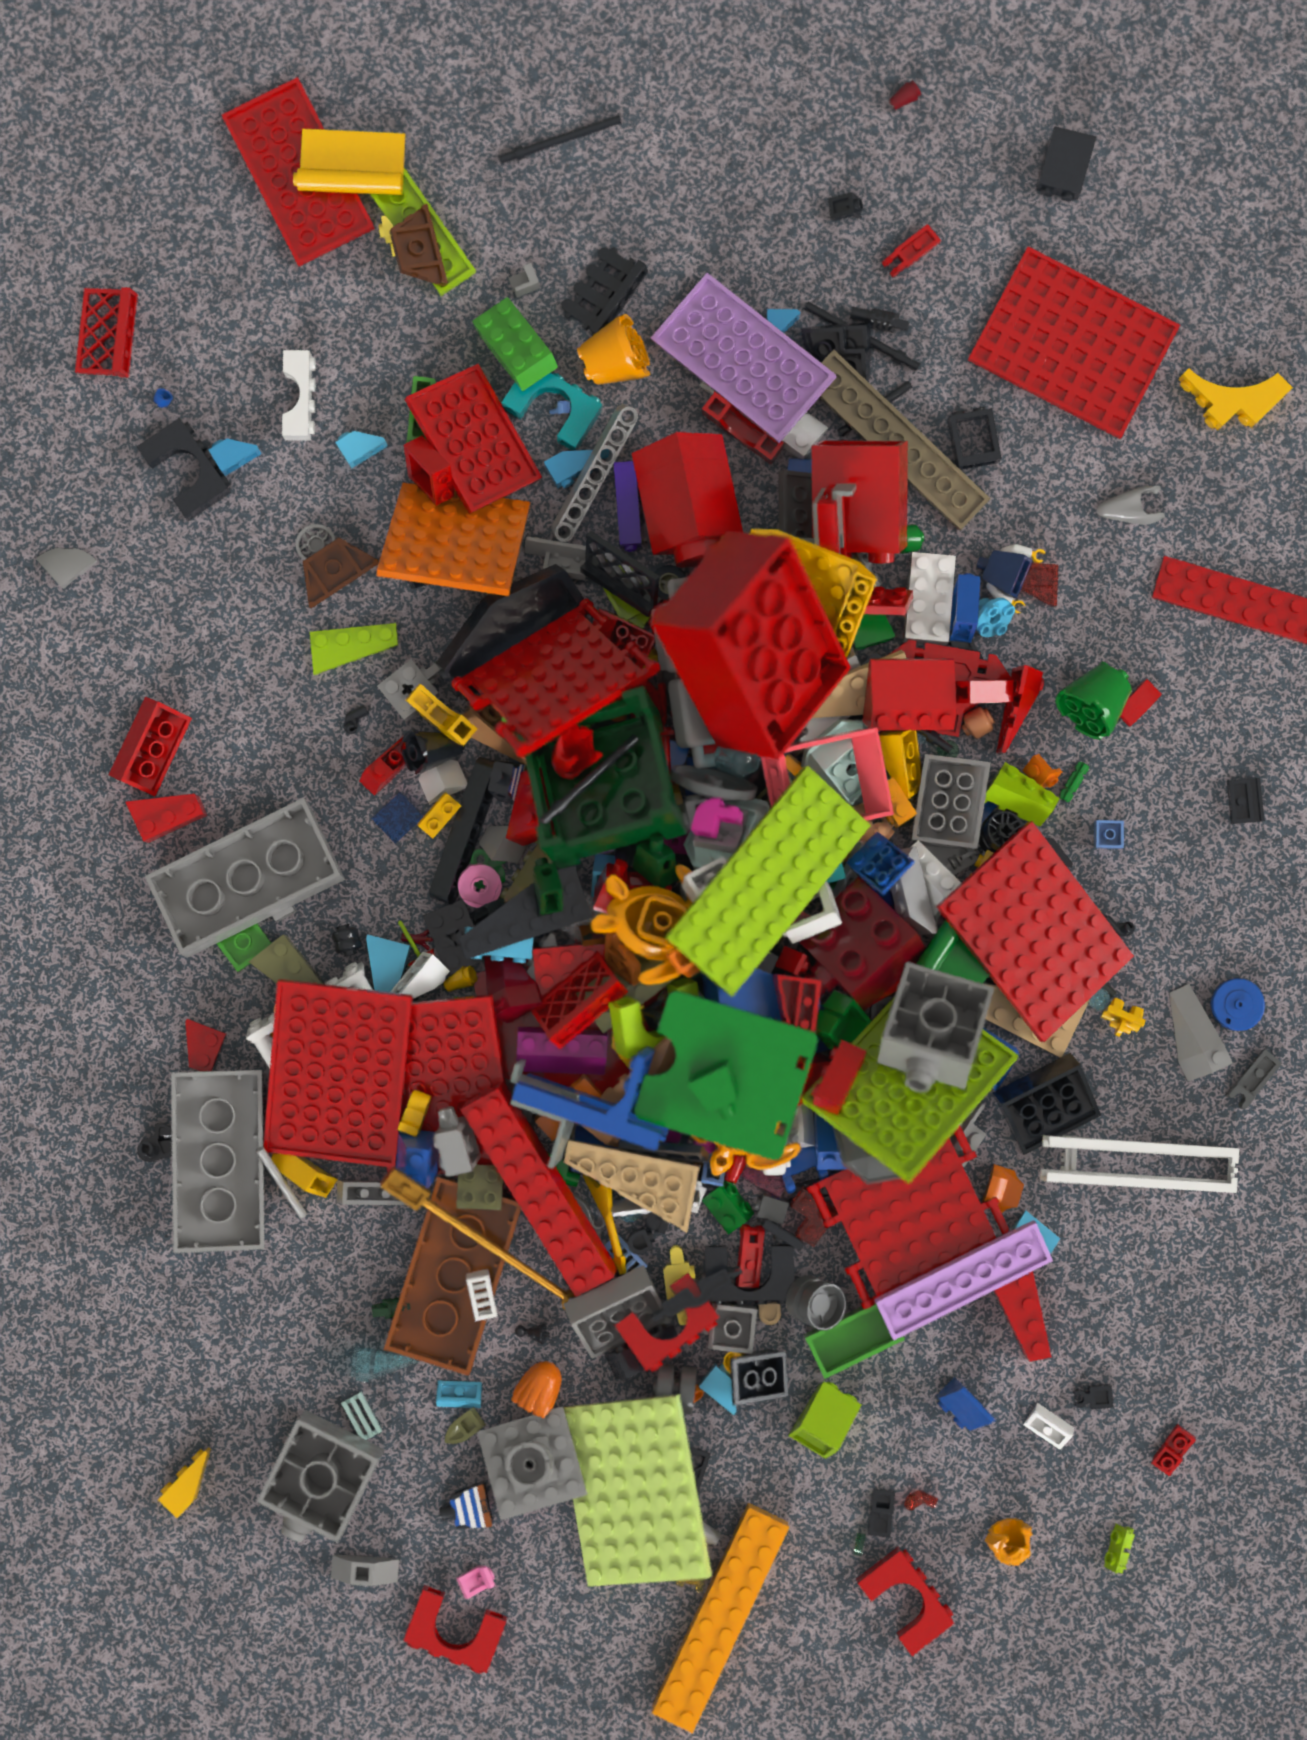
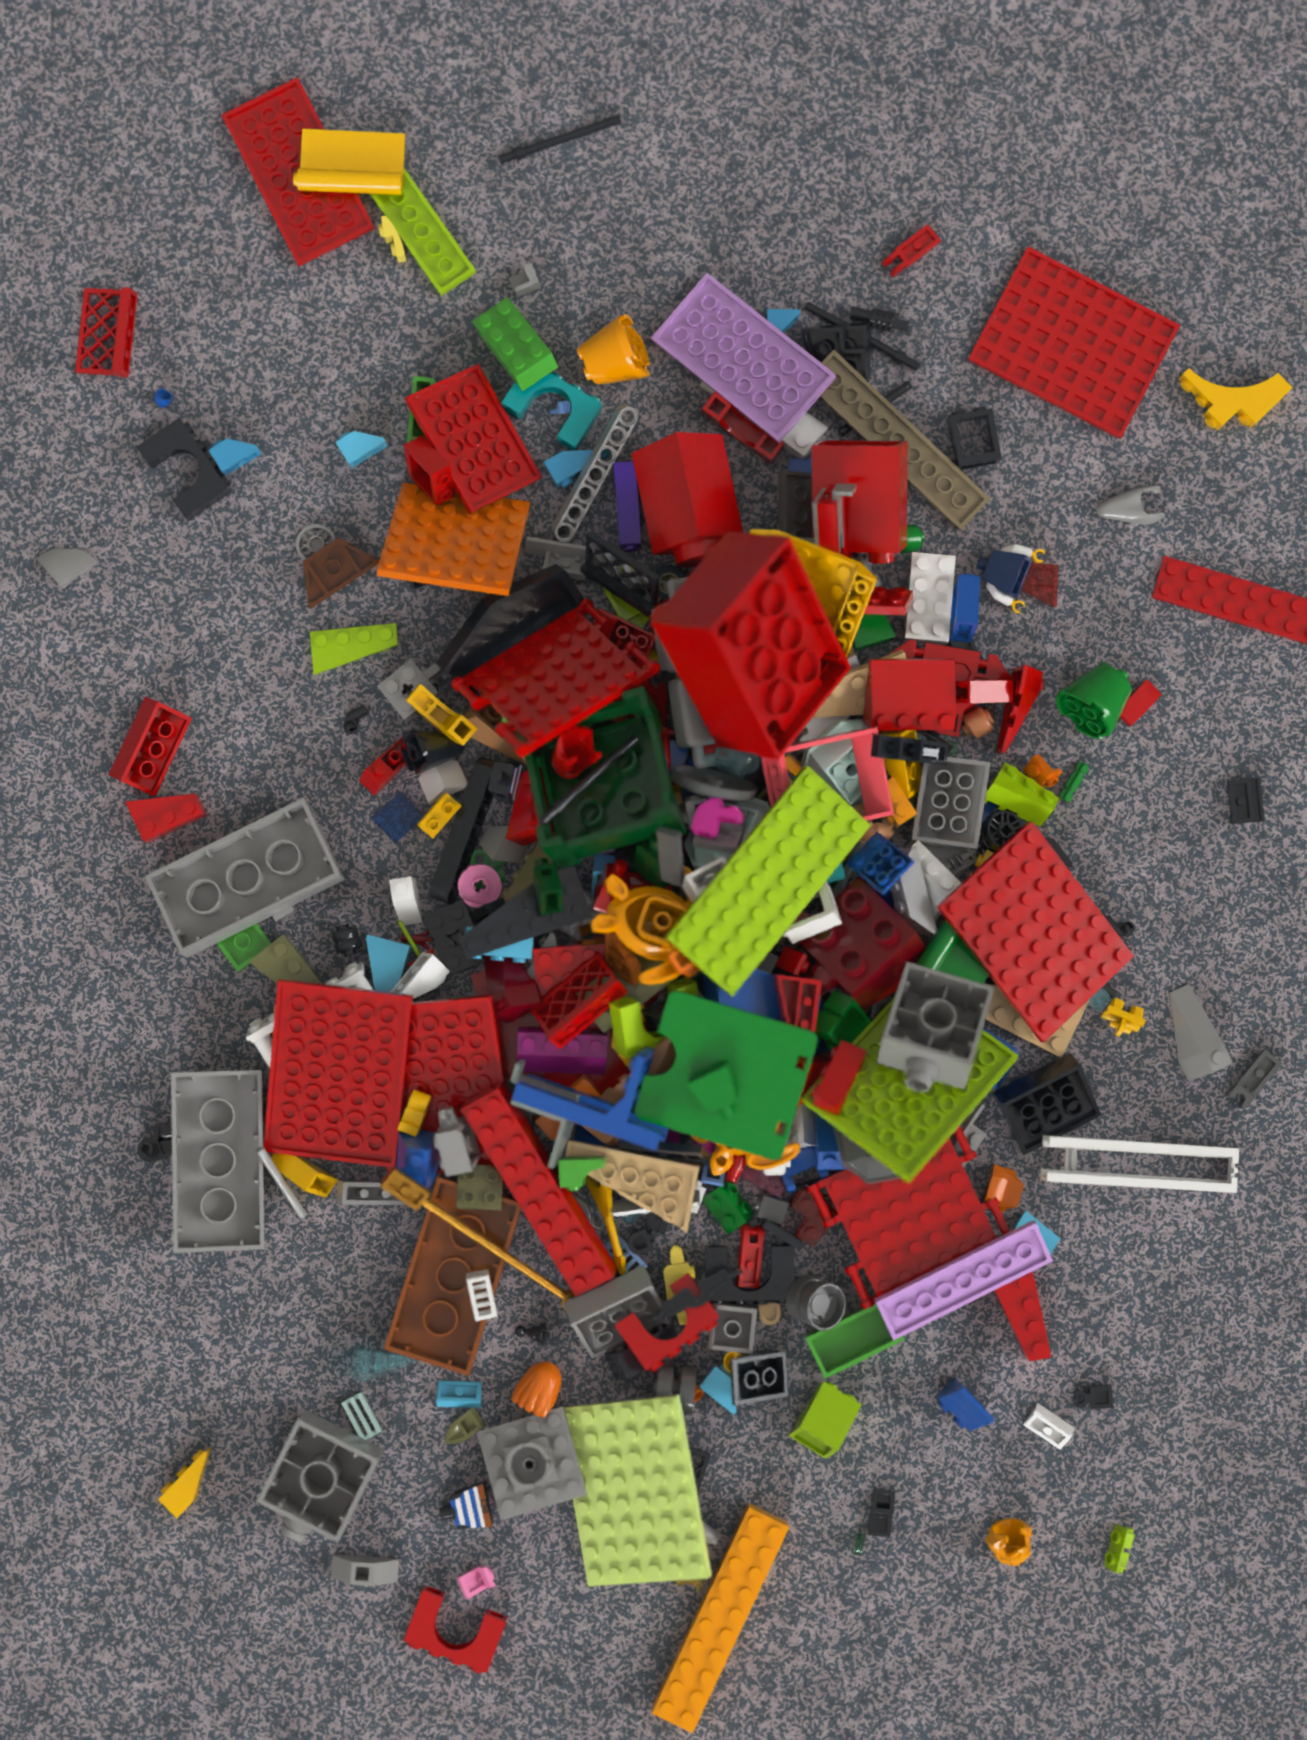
red wing [185,1019,226,1071] -> none
white arch [282,350,316,440] -> none
dark green hinge [372,1297,410,1319] -> none
reddish brown wing [390,204,448,286] -> none
yellow cone [444,966,477,992] -> none
black fence [561,247,648,336] -> none
black bracket [828,192,863,221] -> none
red arch [856,1546,955,1656] -> none
dark red cone [888,80,922,111] -> none
clear red arm [904,1490,938,1511] -> none
medium azure plate [976,598,1015,637] -> none
black slope [1036,126,1097,202] -> none
medium blue piece [1094,820,1124,849] -> none
red slope [1151,1424,1196,1477] -> none
blue wheel [1210,978,1265,1031] -> none
none -> white slope [389,877,423,925]
none -> bright green arch [559,1155,607,1191]
none -> dark grey tile [656,826,684,886]
none -> black slope [871,734,948,765]

